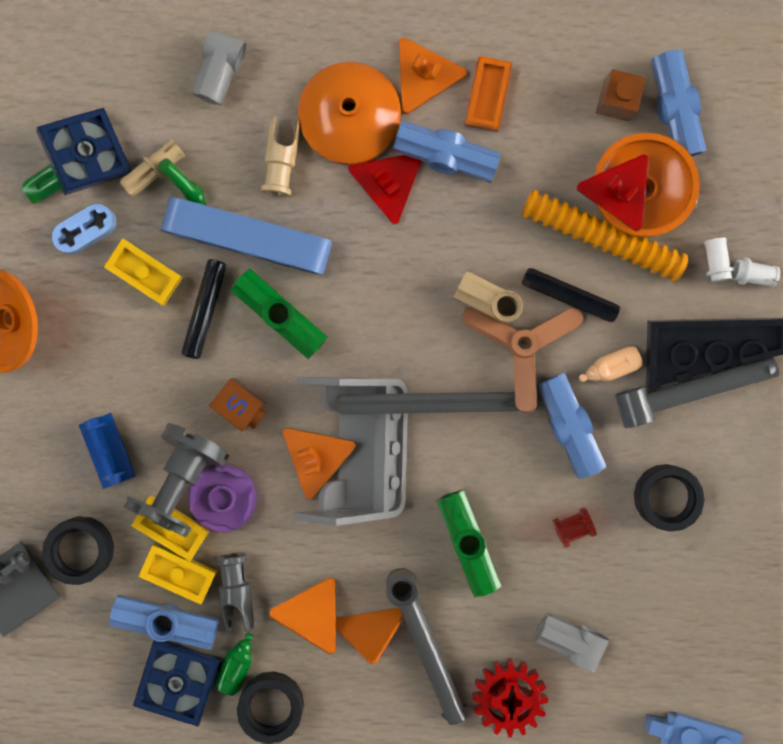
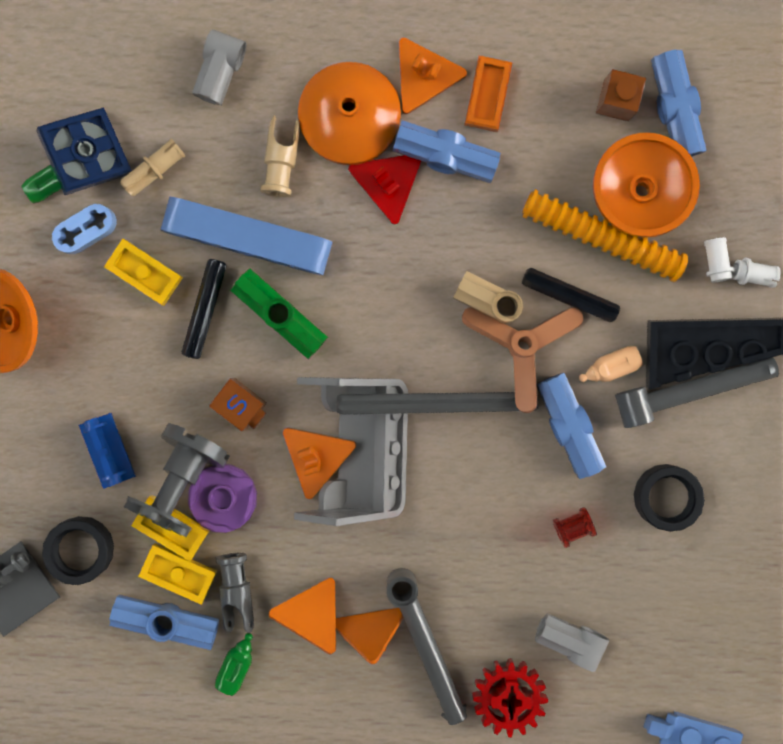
dark blue piece [133,640,221,727] -> none
green piece [158,158,206,205] -> none
black tyre [237,671,304,744] -> none
green piece [436,489,502,598] -> none
red piece [576,154,649,231] -> none

